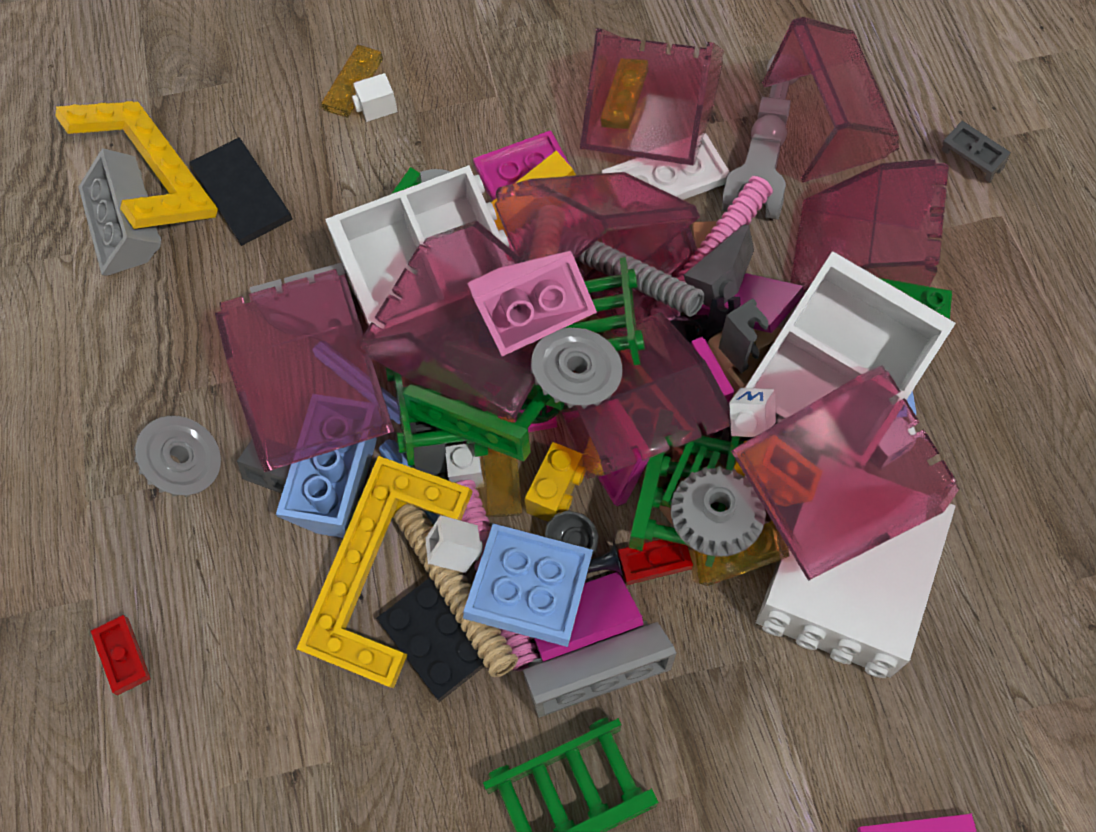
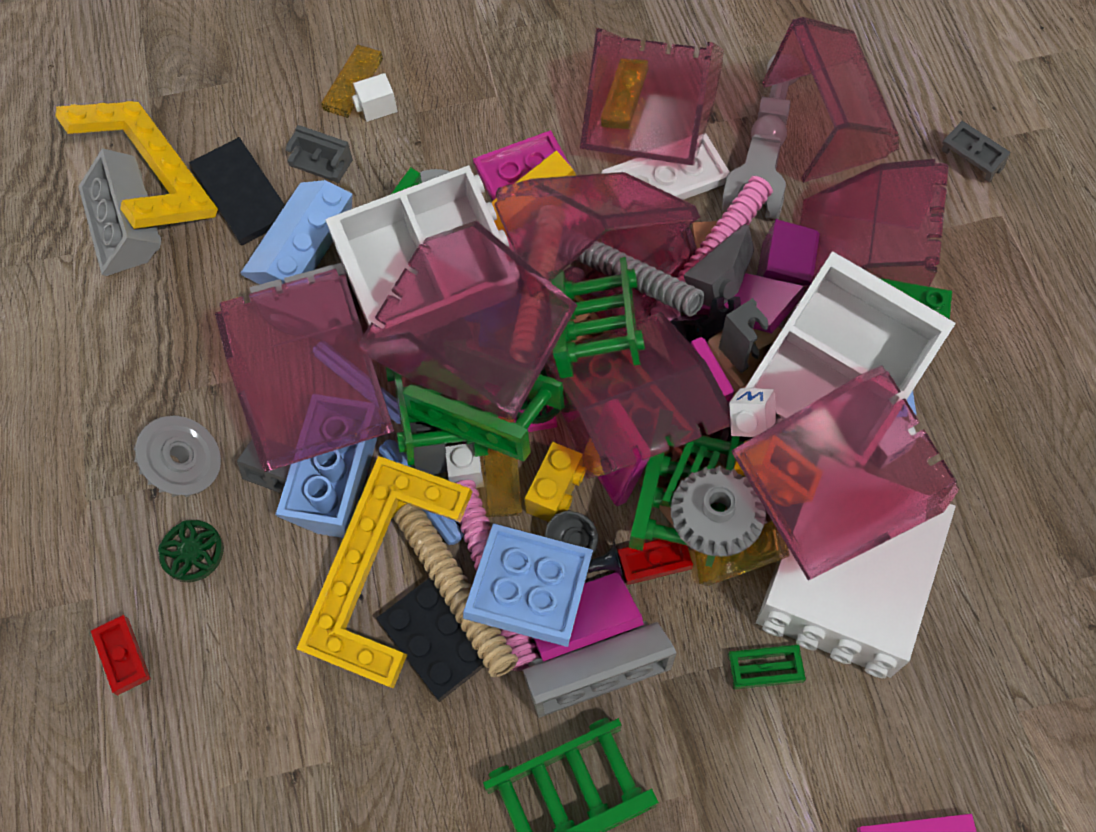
white brick [425,515,483,573] -> none
bright pink slope [468,251,597,356] -> none
light grey gear [531,328,622,409] -> none
none -> dark green wheel [158,520,224,582]
none -> light blue slope [241,180,352,286]
none -> dark grey hinge [286,125,353,183]
none -> green tile [728,645,806,690]
none -> magenta slope [757,219,820,286]

